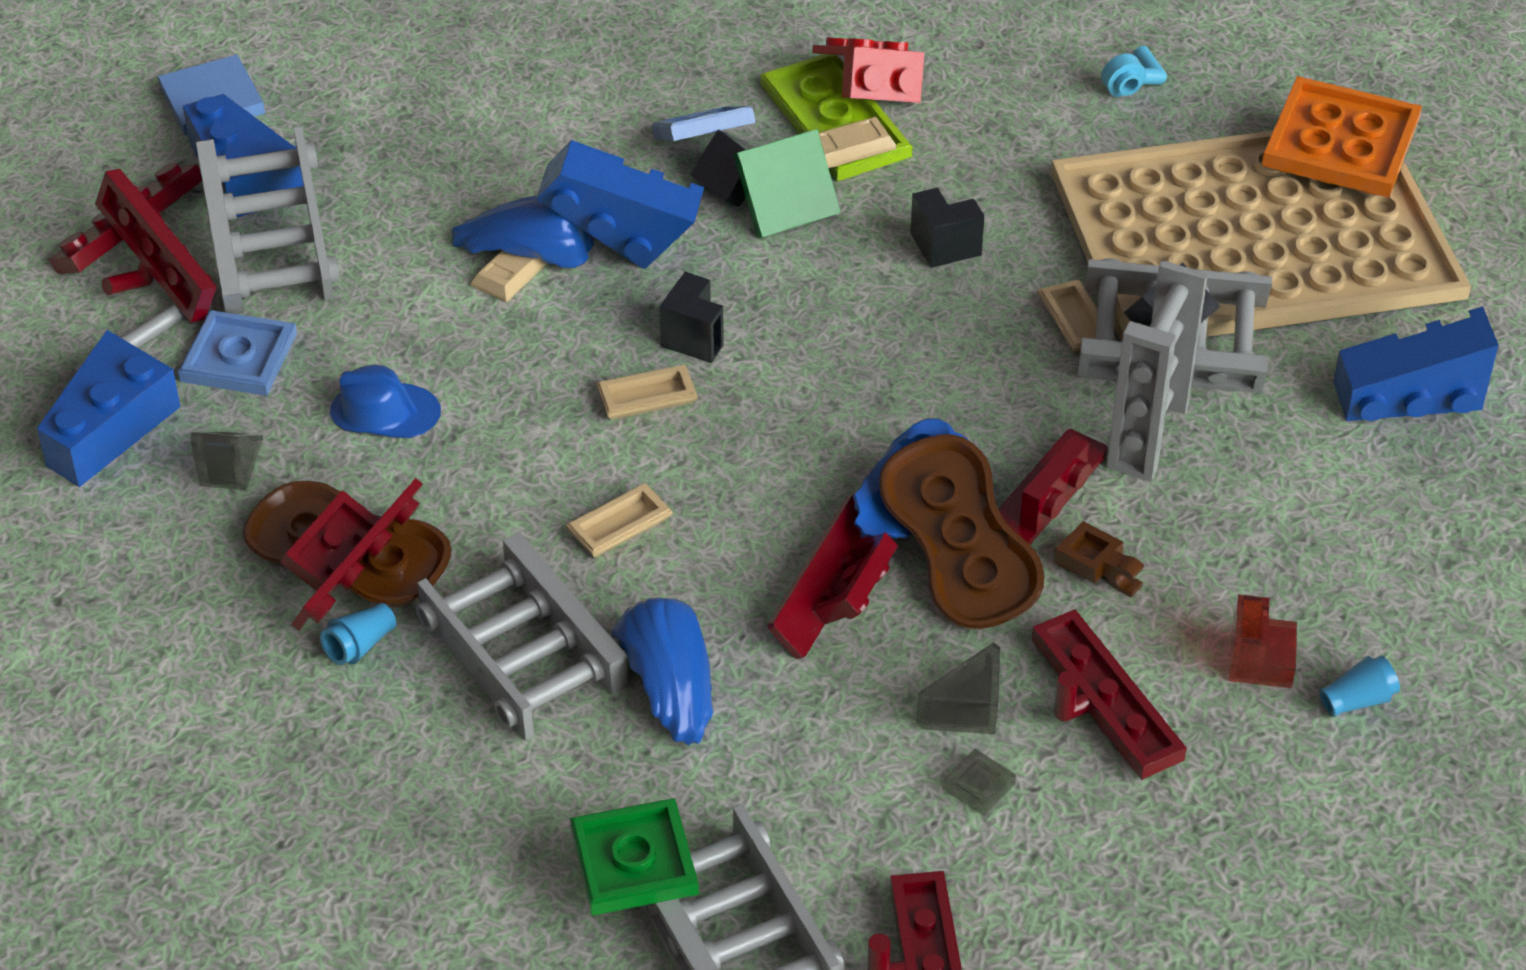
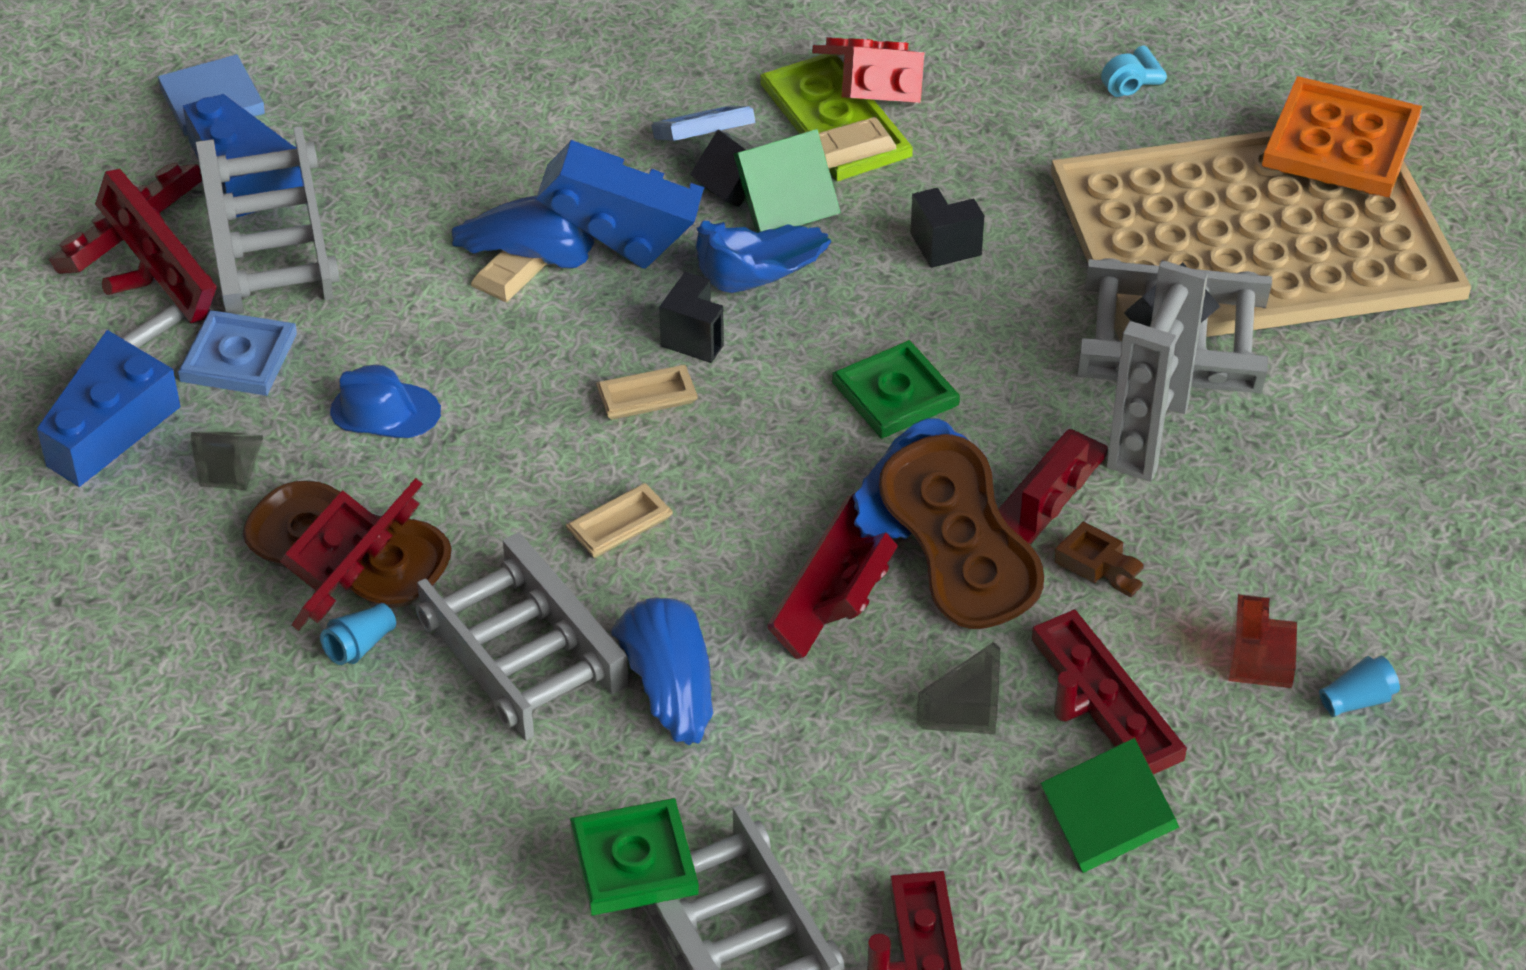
clear smoke tile [943,748,1016,816] -> none
tan tile [1038,280,1115,354] -> none
blue wedge [1333,306,1499,421] -> none
none -> blue hair [696,220,831,293]
none -> green tile [832,340,960,439]
none -> green tile [1040,738,1179,873]

